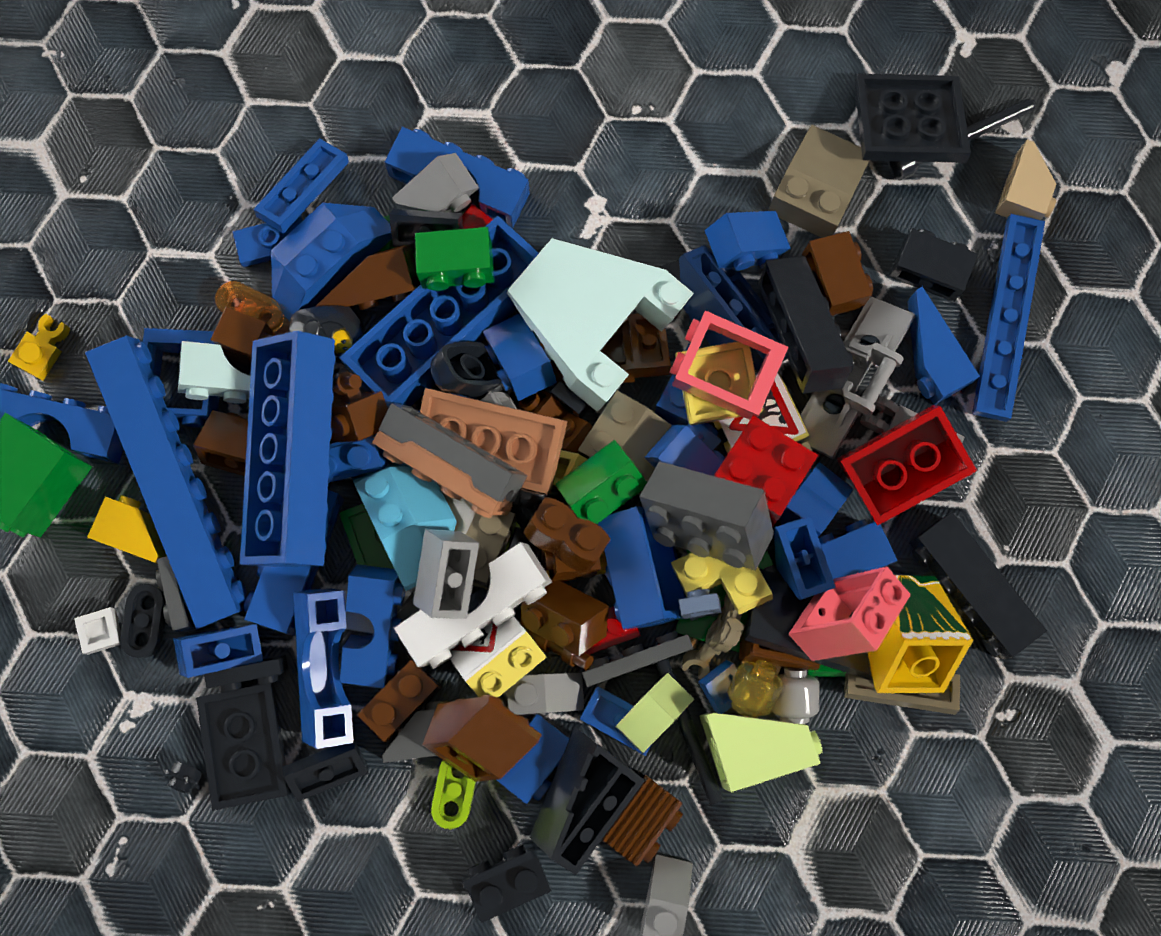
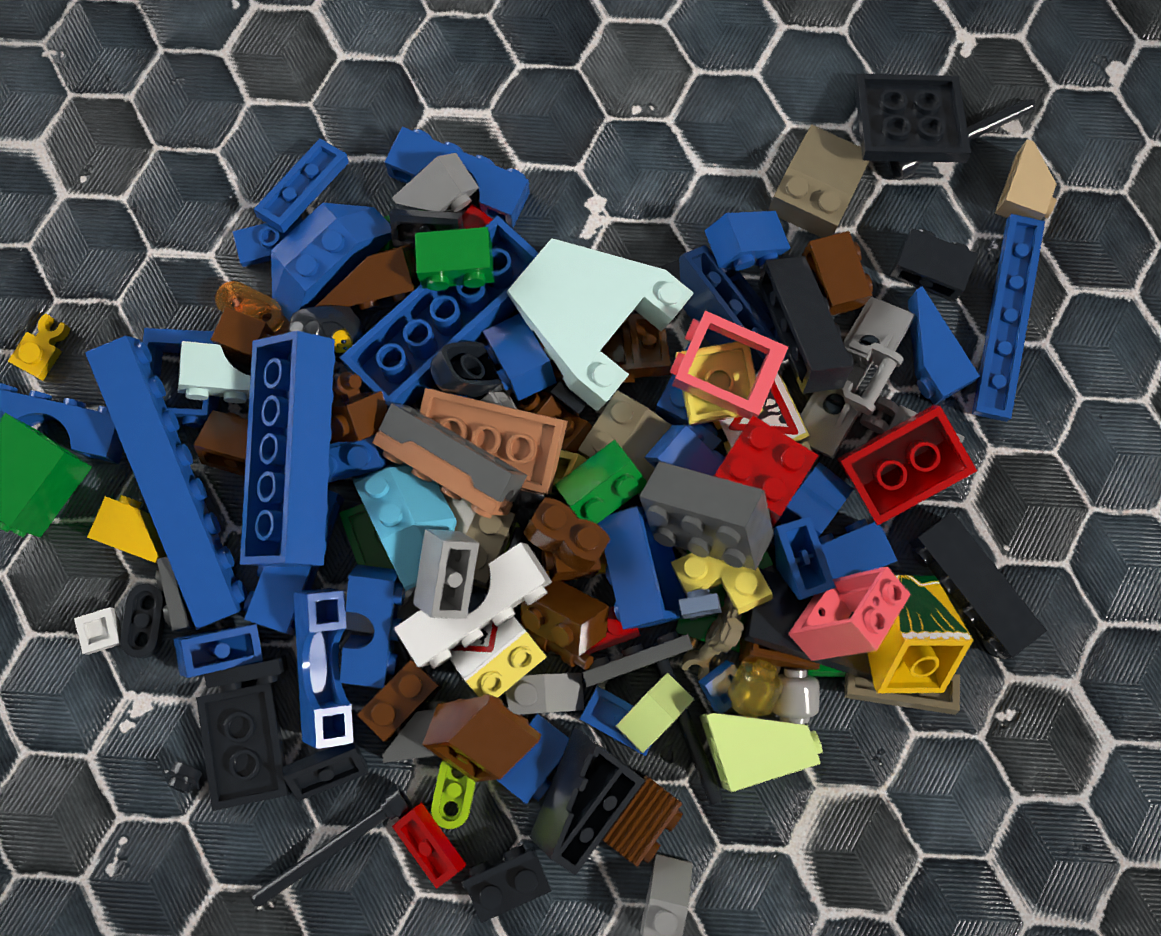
none -> black piece [251,784,413,907]
none -> red plate [392,803,467,889]

